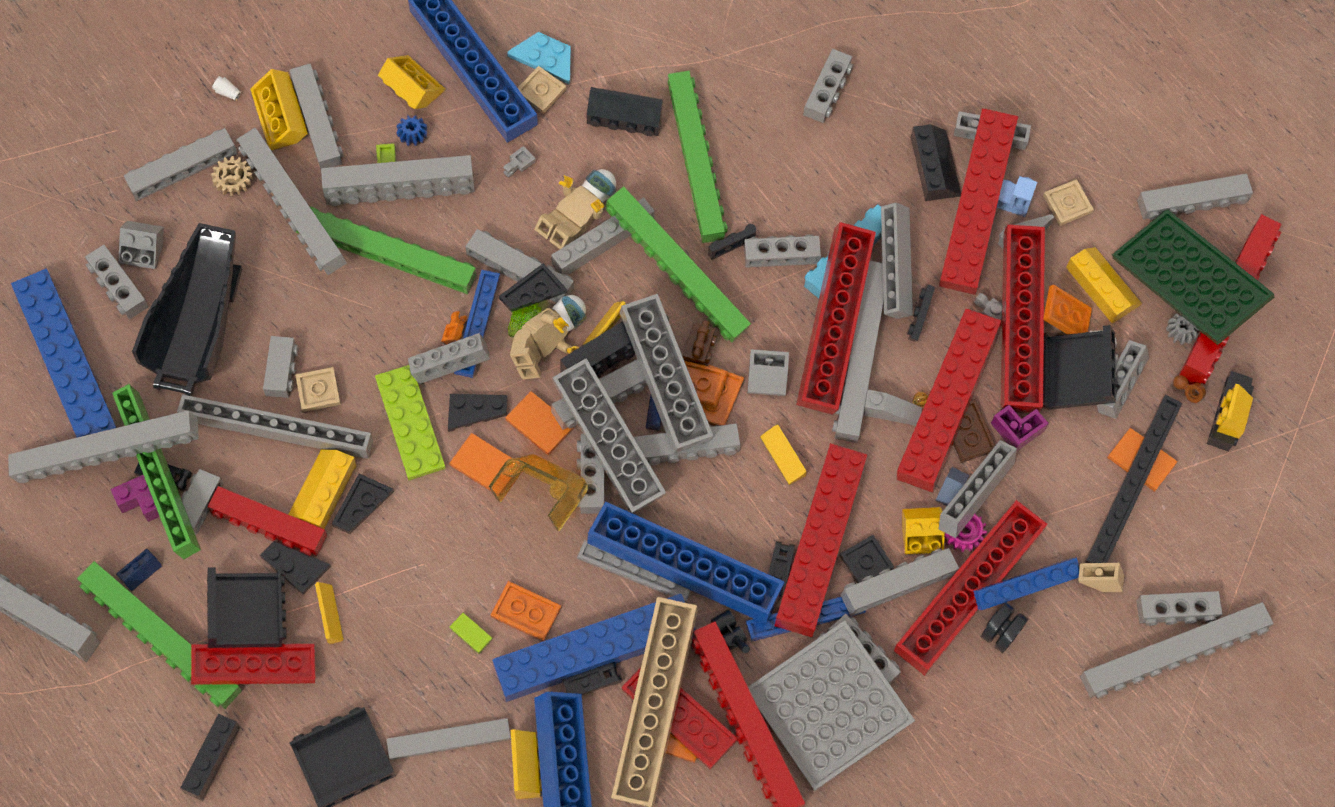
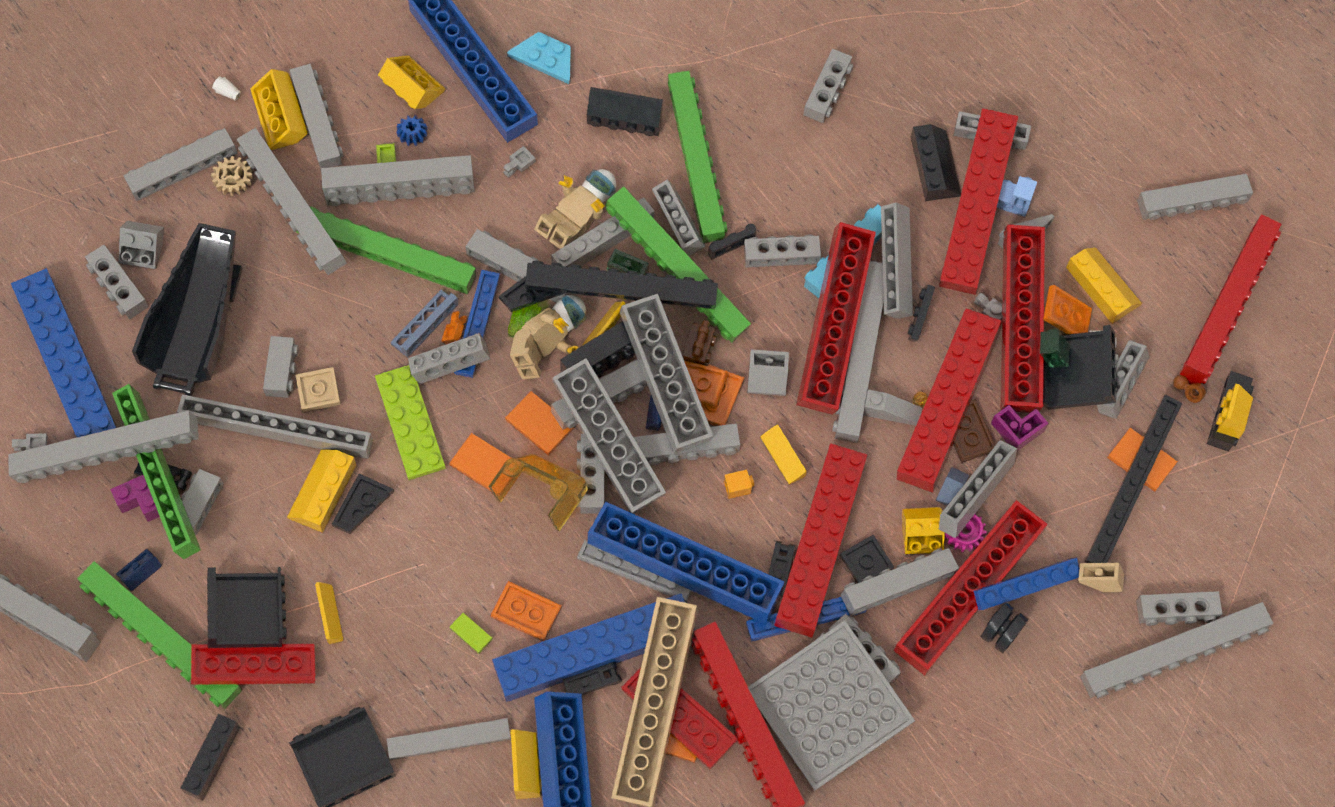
red brick [208,486,327,556] -> none
black wing [260,541,331,595] -> none
black wing [448,394,508,432] -> none
tan plate [518,66,567,114] -> none
black beam [711,609,750,653] -> none
tan plate [1043,179,1094,226] -> none
dark green plate [1112,209,1275,345] -> none
light grey gear [1166,314,1199,345] -> none
none -> light grey plate [12,433,48,451]
none -> sand blue fence [391,290,458,358]
none -> black brick [525,260,718,309]
none -> clear green brick [607,248,649,275]
none -> light grey brick [652,179,705,256]
none -> light orange brick [724,470,754,499]
none -> clear green brick [1040,329,1070,368]

